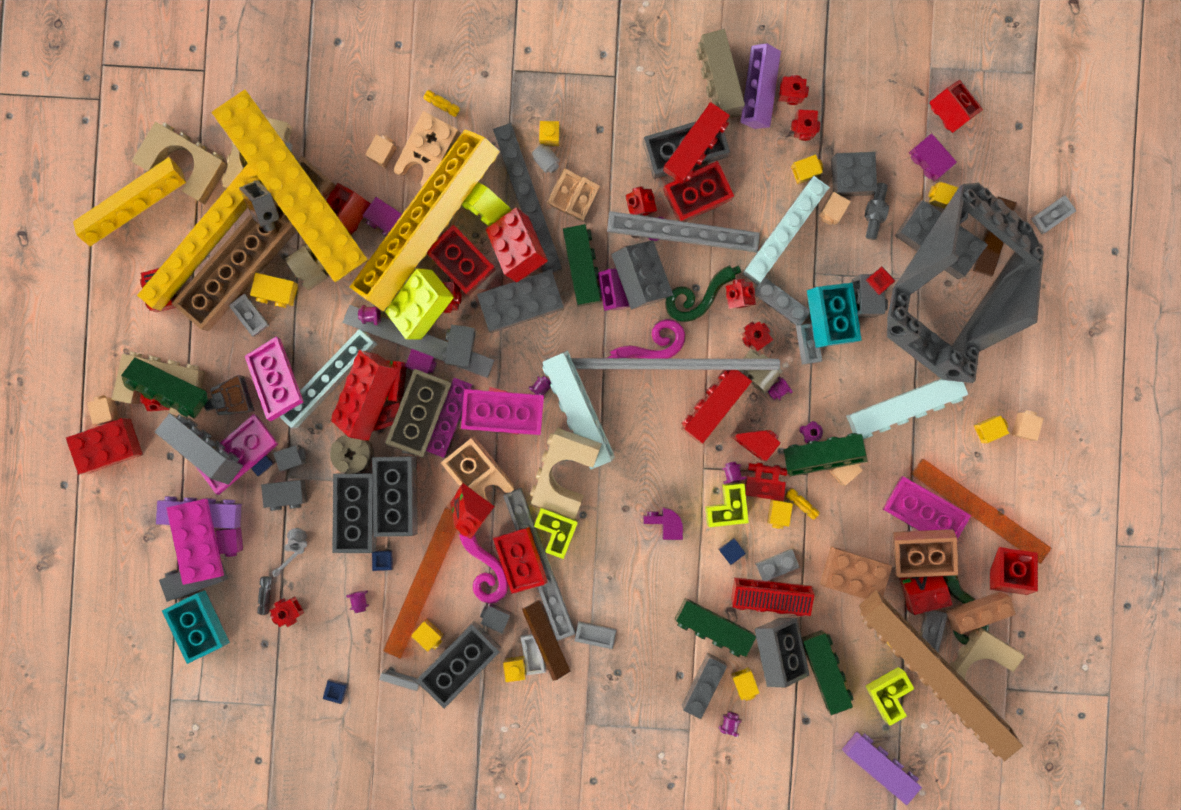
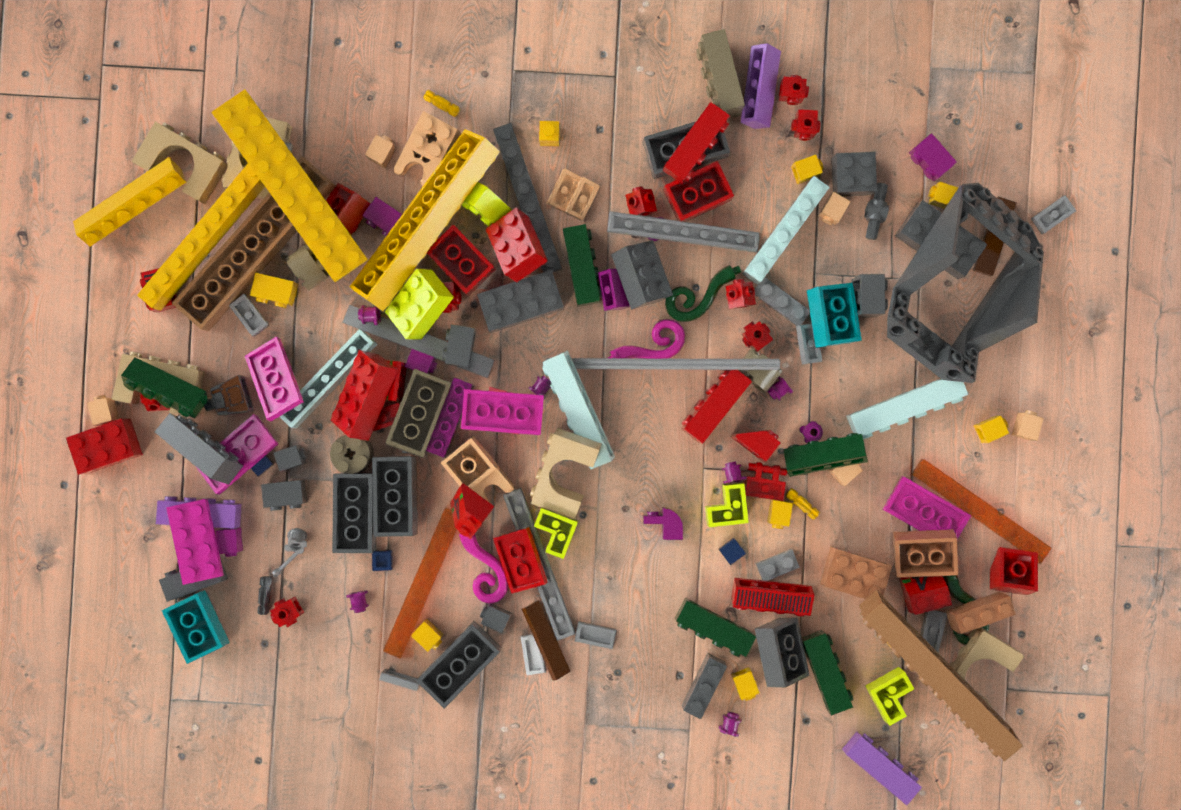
dark grey torso [239,180,279,231] -> none
dark blue tile [323,679,348,704] -> none
yellow brick [503,656,526,682] -> none
light grey brick [532,144,560,173] -> none
red tile [866,266,895,295] -> none
red slope [929,80,983,133] -> none

